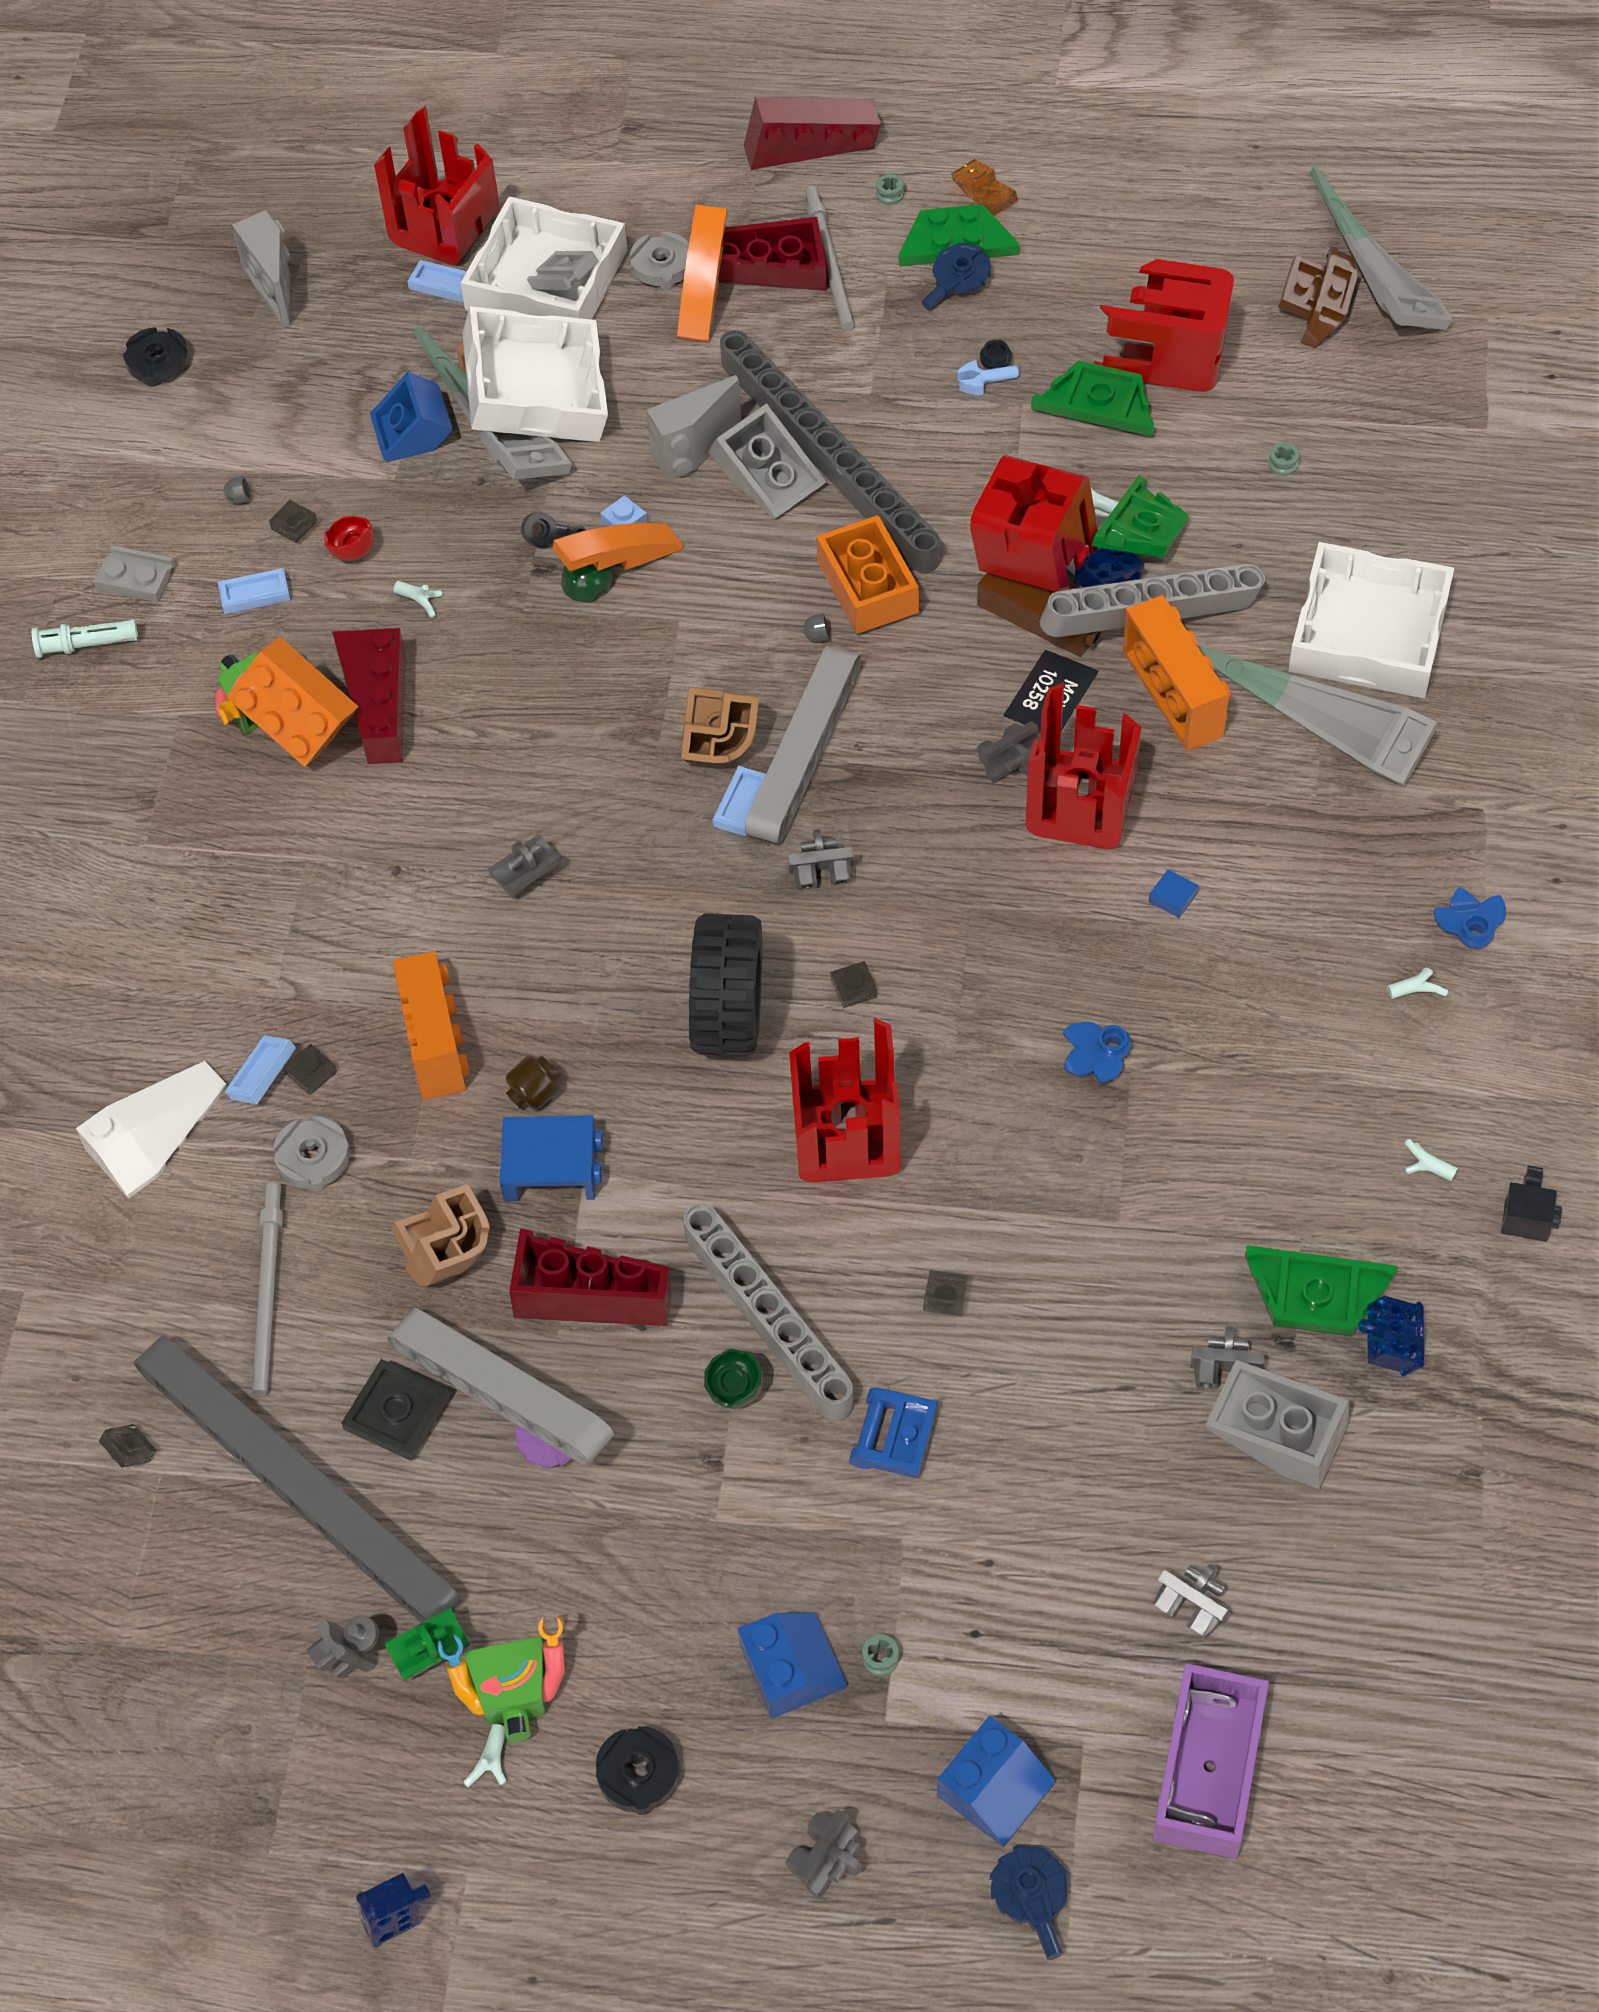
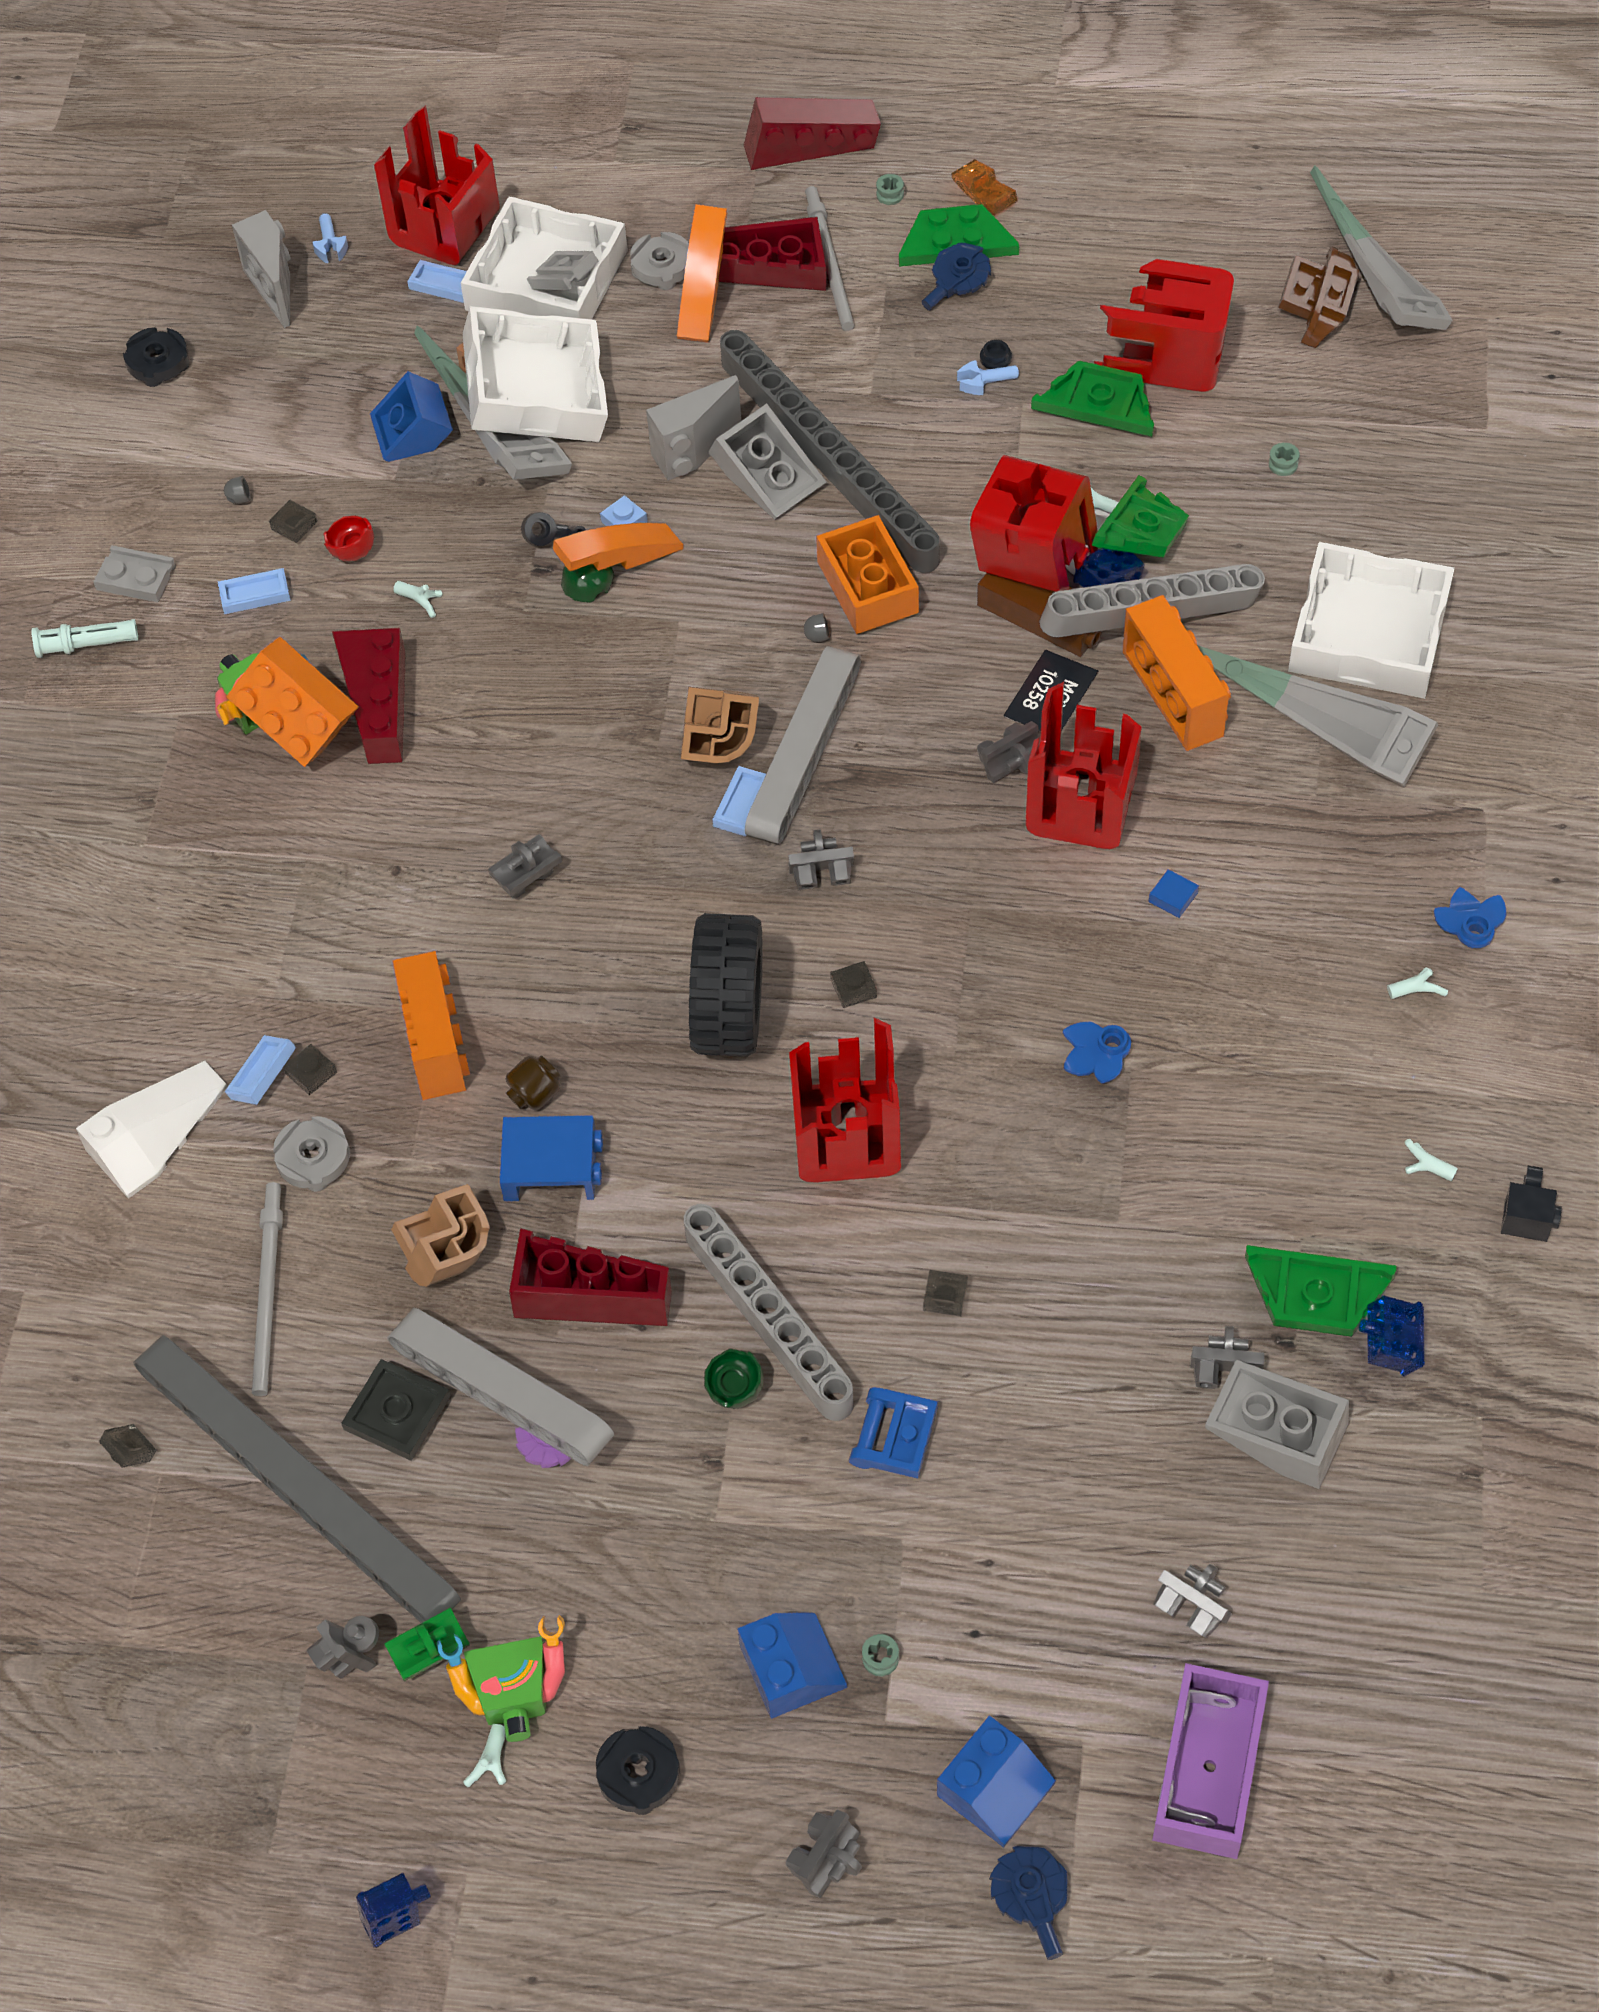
none -> light blue bar [312,214,348,263]

